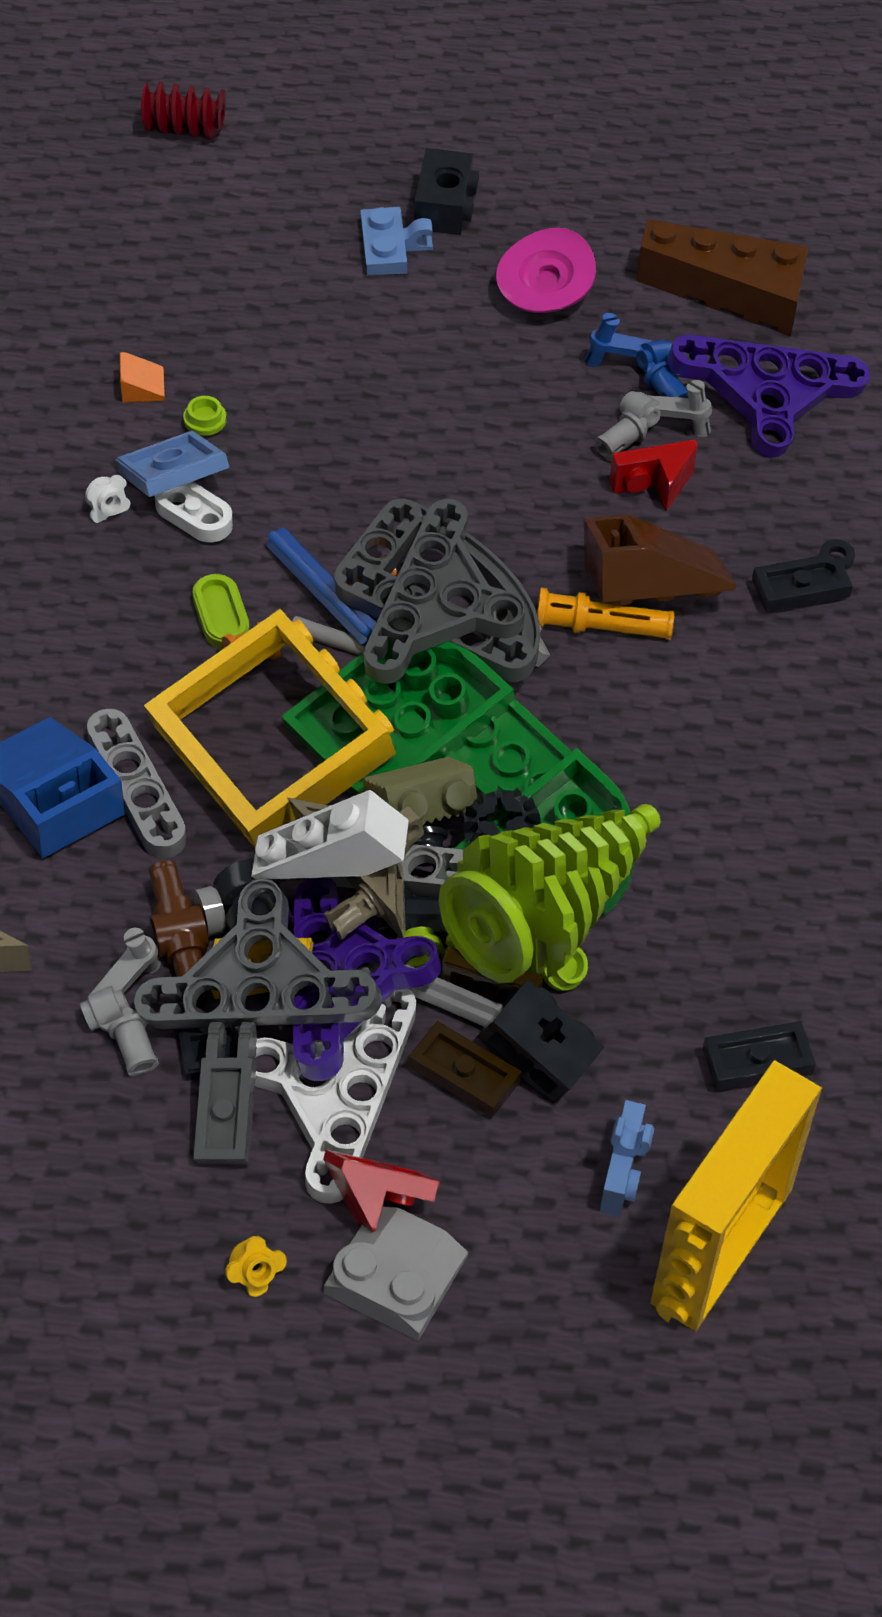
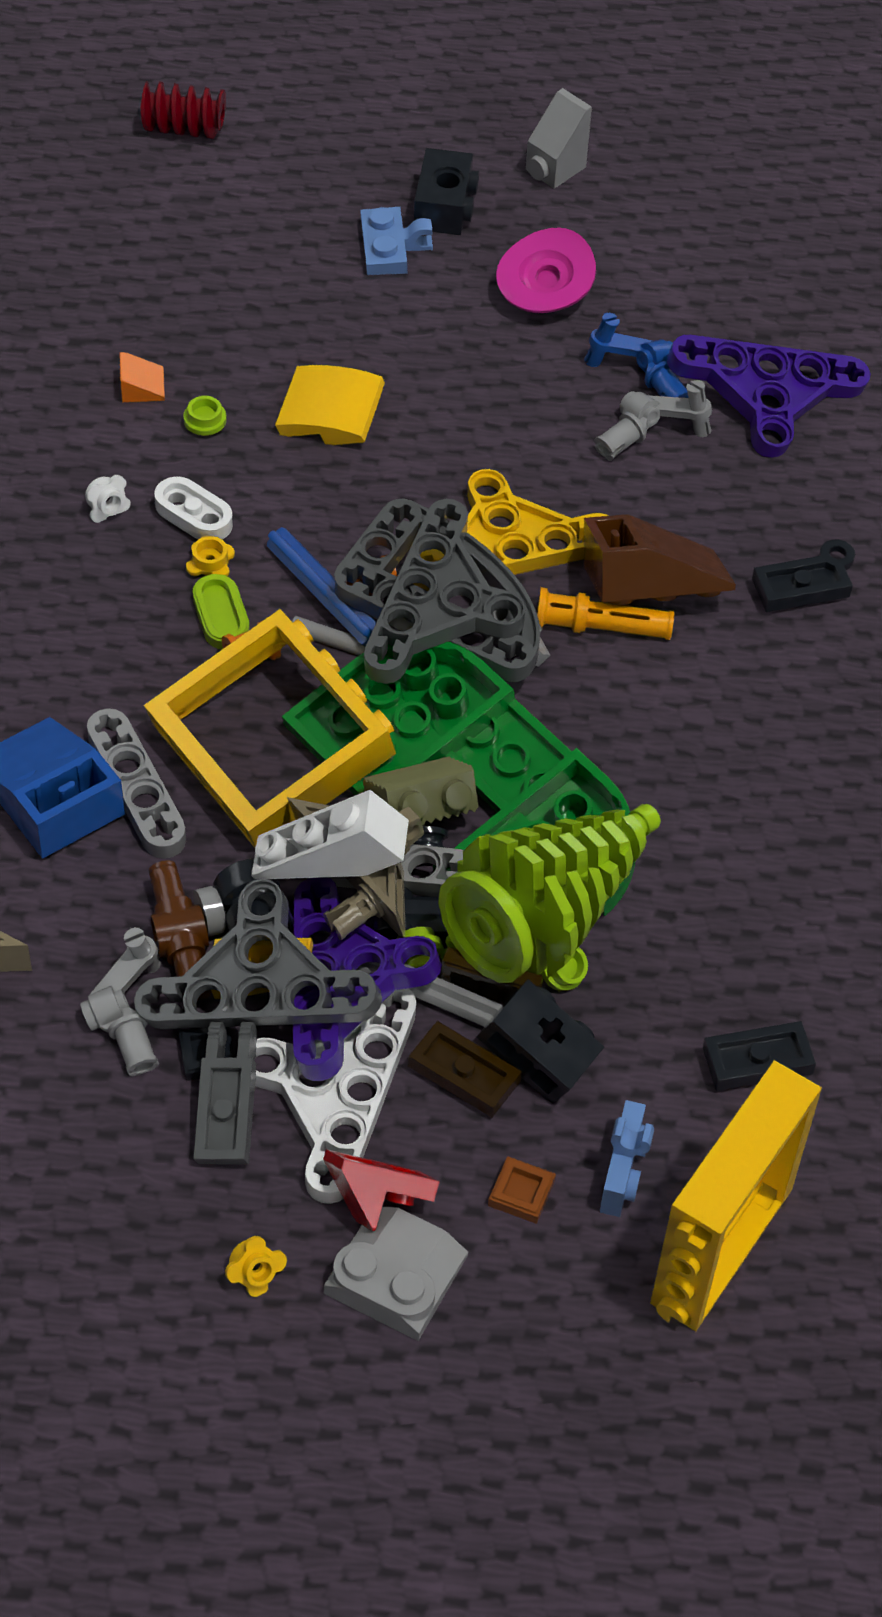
medium blue tile [115,431,229,497] -> none
black gear [463,785,541,844] -> none
red slope [609,439,698,511] -> none
reddish brown wedge [636,219,808,336] -> none
none -> yellow plate [186,536,235,576]
none -> yellow slope [275,365,385,445]
none -> yellow beam [413,469,609,591]
none -> dark orange tile [488,1156,556,1224]
none -> light grey slope [526,88,592,189]

